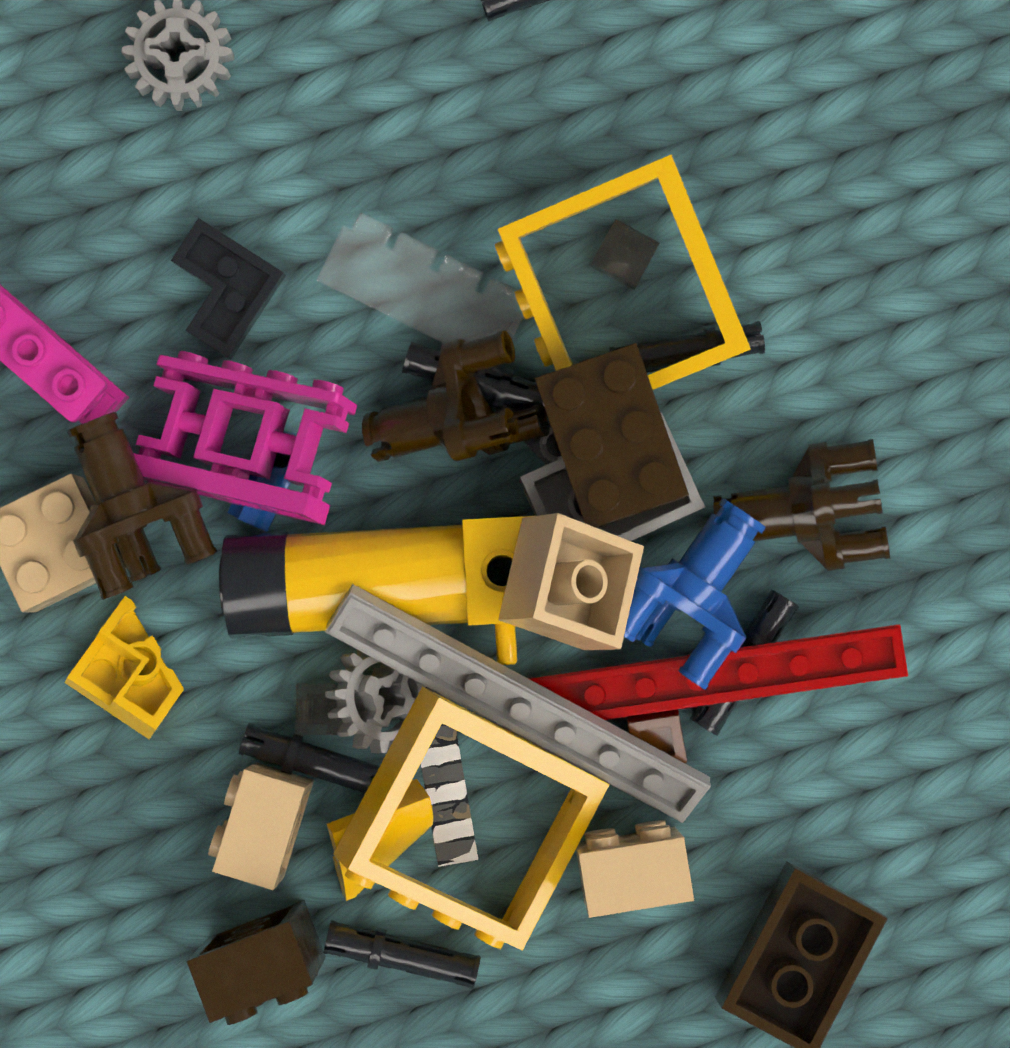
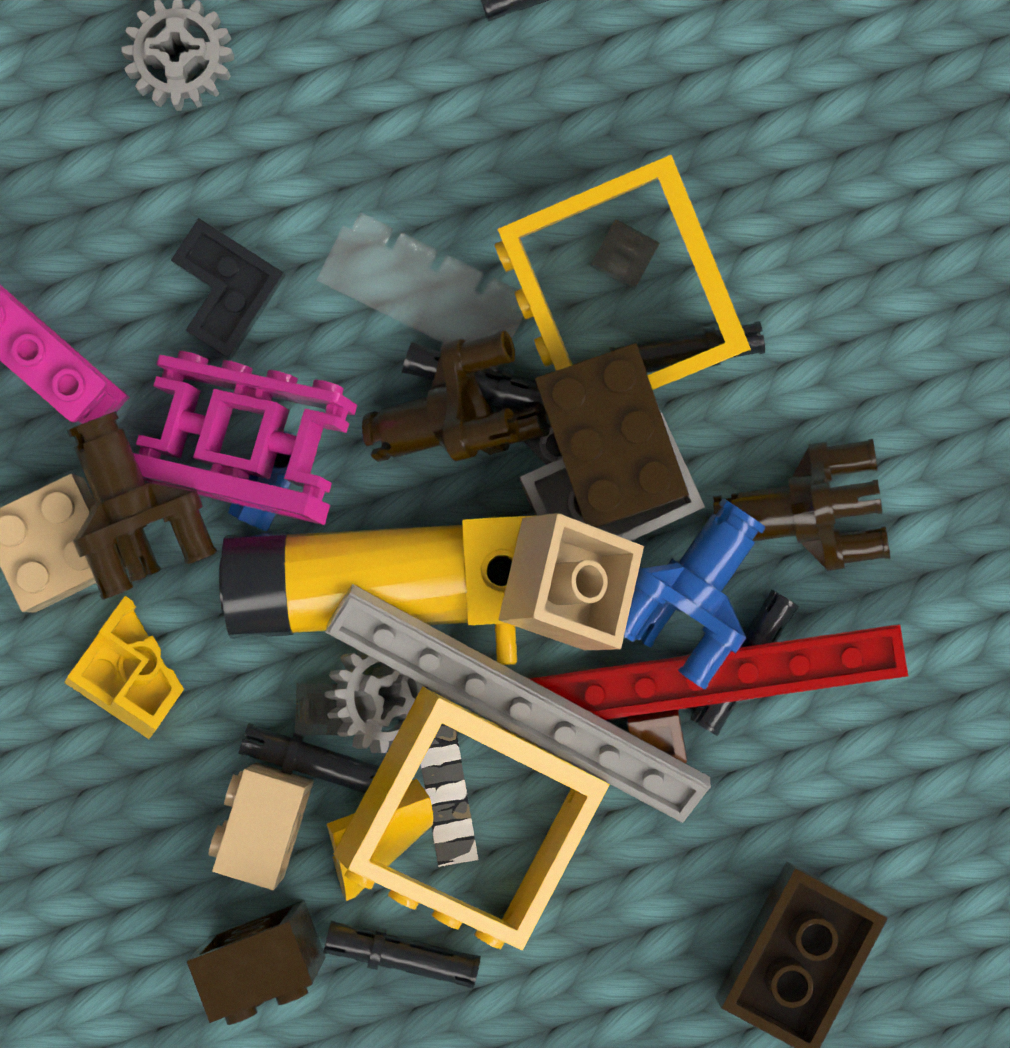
tan brick [576,820,694,918] -> none

